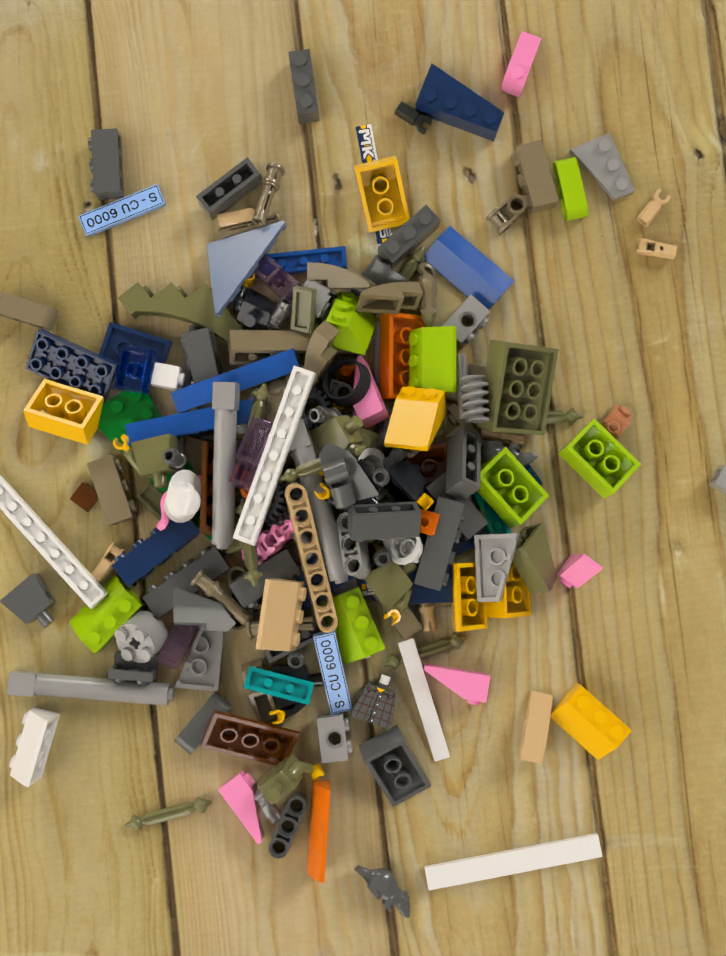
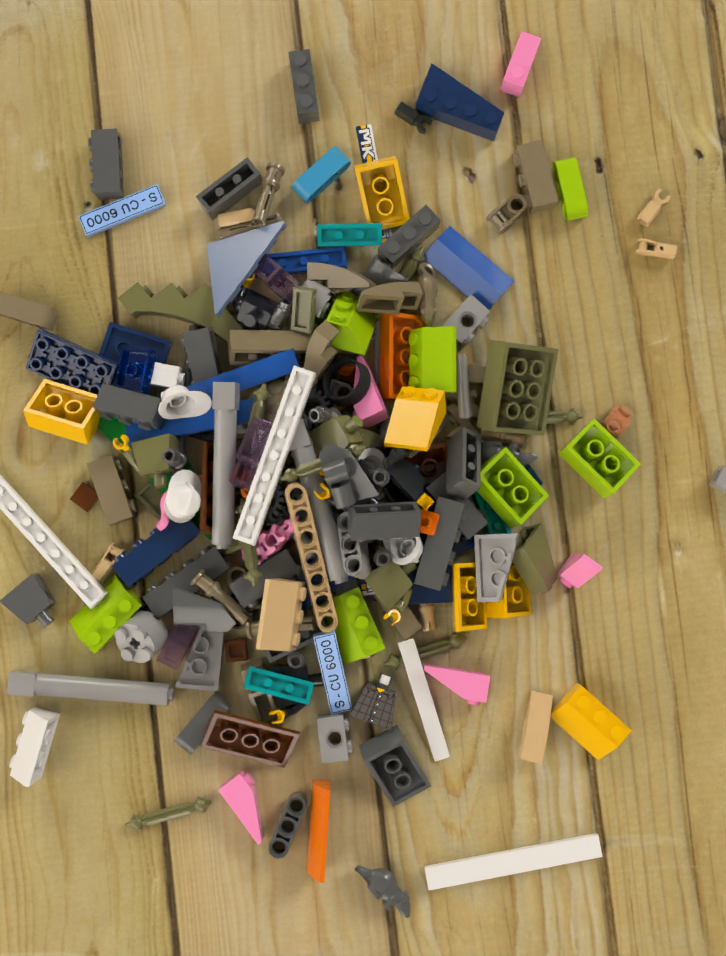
dark grey bracket [108,651,159,685] -> none
olive torso [254,753,325,823] -> none
light grey piece [460,375,490,423] -> none
light grey wing [569,133,635,201] -> none
none -> dark grey brick [93,383,164,431]
none -> white piece [158,385,212,419]
none -> reddish brown tile [224,638,249,663]
none -> dark azure beam [291,146,351,204]
none -> teal plate [317,223,382,247]

